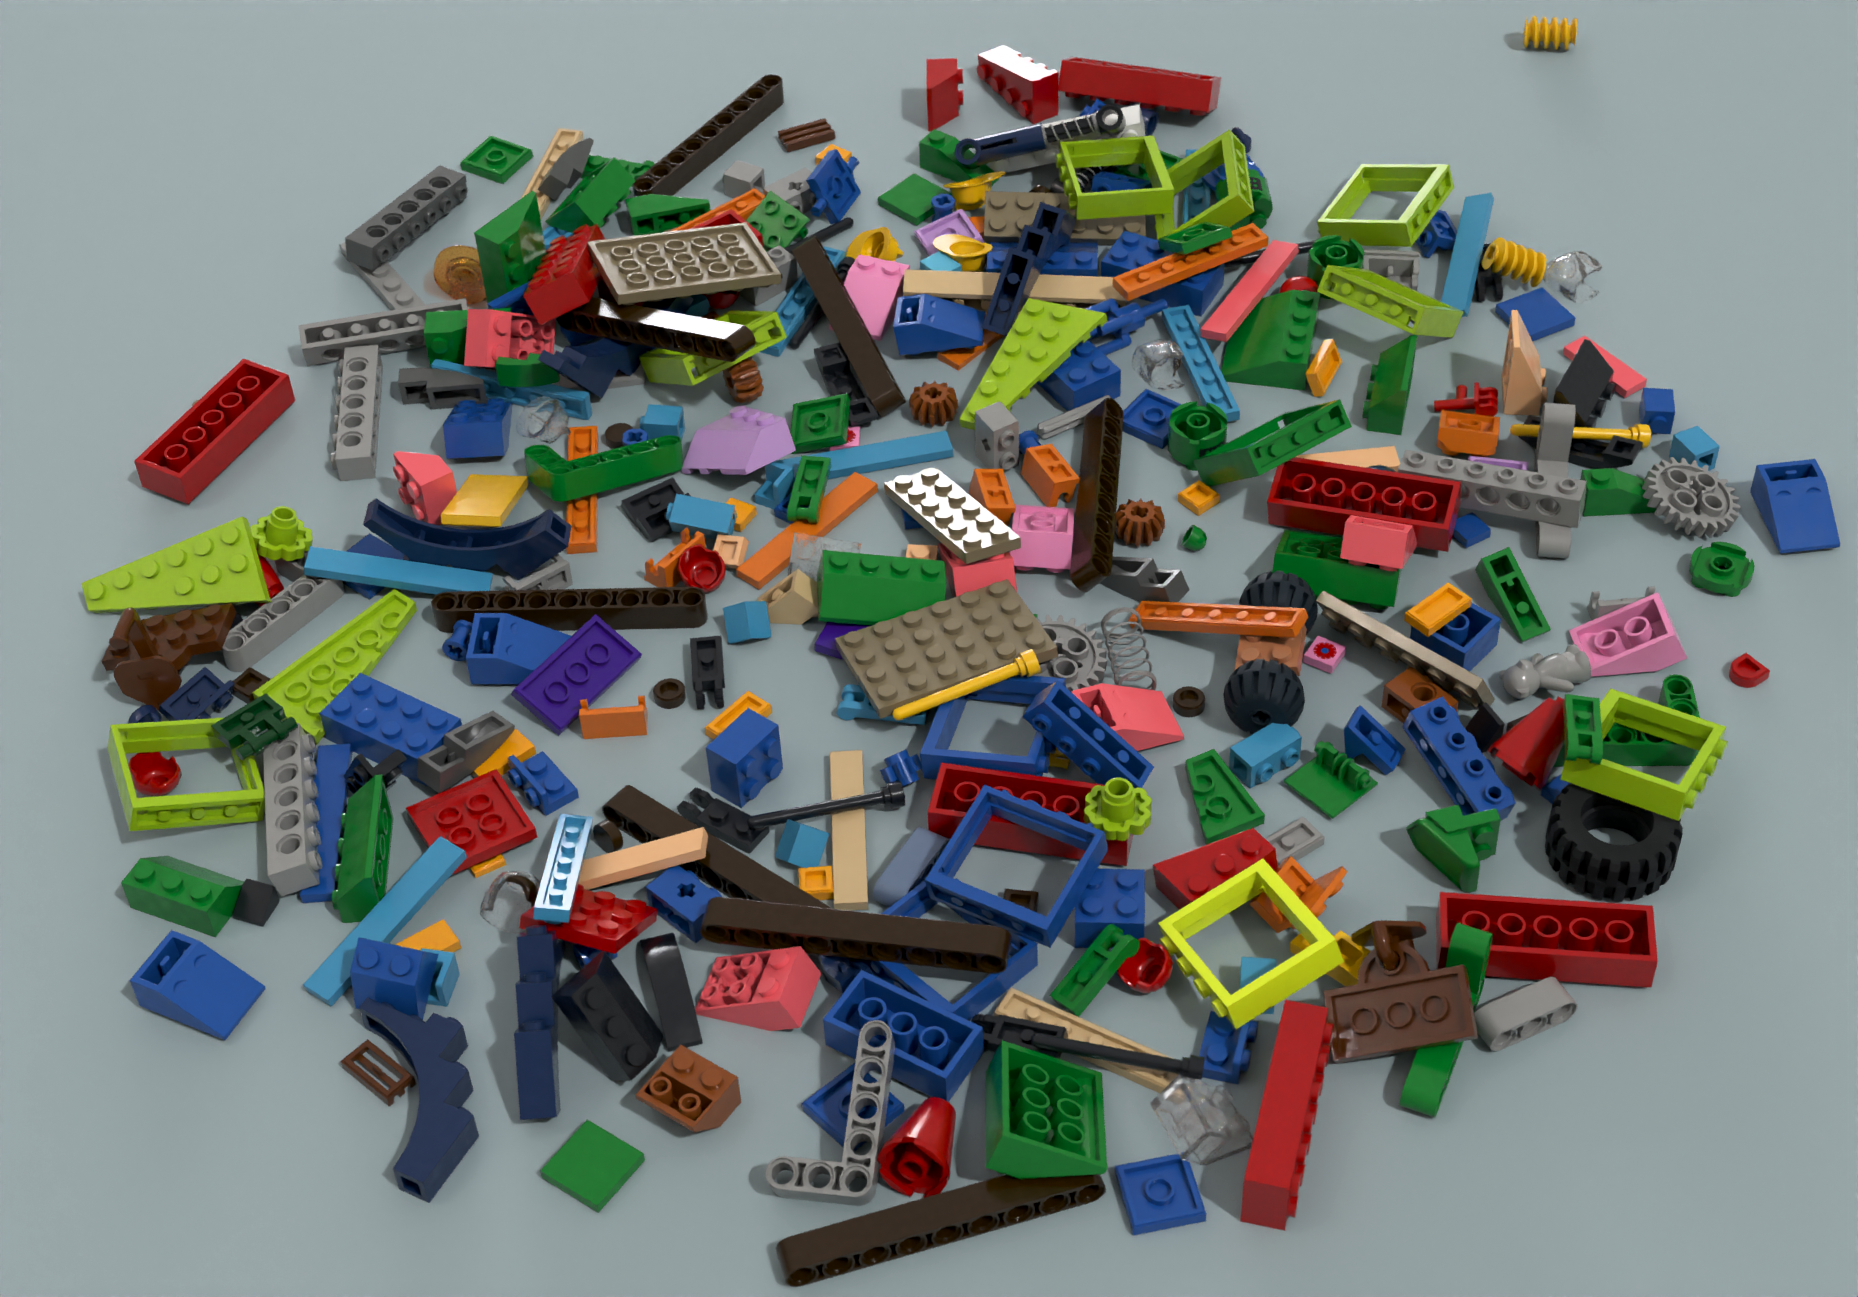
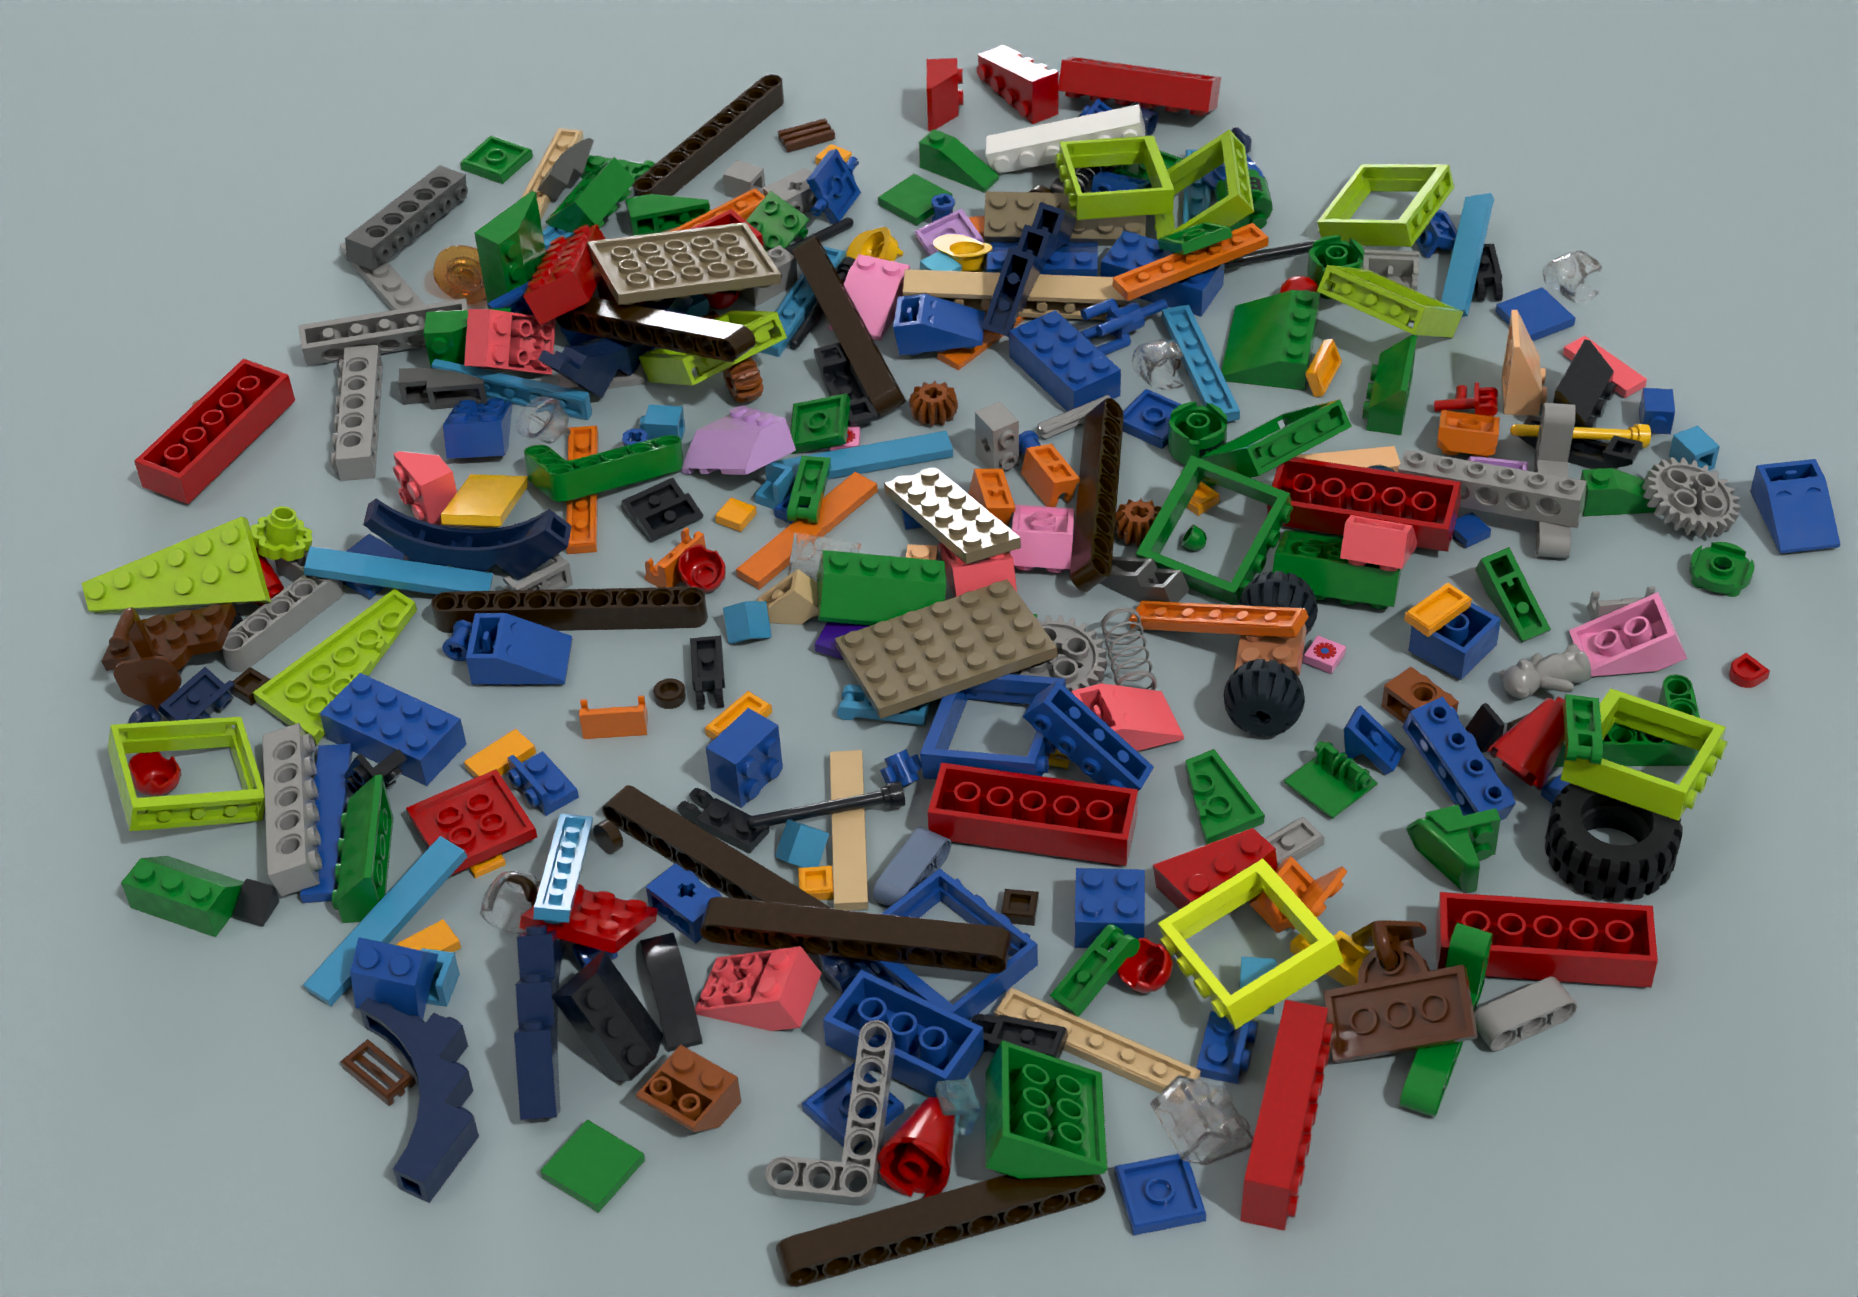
blue slope [129,930,266,1040] -> none
dark green plate [211,693,298,761] -> none
dark grey slope [417,711,515,793] -> none
green slope [495,353,561,387] -> none
dark purple tile [511,614,642,736] -> none
light nougat tile [578,827,708,890] -> none
dark brown tile [605,423,633,449] -> none
dark azure brick [666,493,737,540] -> none
light nougat plate [713,534,749,569] -> none
yellow piece [892,649,1041,721] -> none
blue window [925,785,1108,948] -> none
yellow piece [943,171,1005,211] -> none
piece [955,104,1126,169] -> none
lime wing [959,298,1107,430] -> none
black piece [1031,1033,1205,1086] -> none
lime plant [1084,777,1152,841] -> none
dark brown tile [1173,686,1205,717] -> none
coral tile [1200,240,1299,342] -> none
dark azure brick [1229,723,1302,789] -> none
dark tan plate [1316,591,1495,708] -> none
yellow piece [1482,237,1546,287] -> none
yellow piece [1523,16,1577,50] -> none
none -> clear light blue bracket [935,1078,981,1136]
none -> green window [1136,455,1294,605]

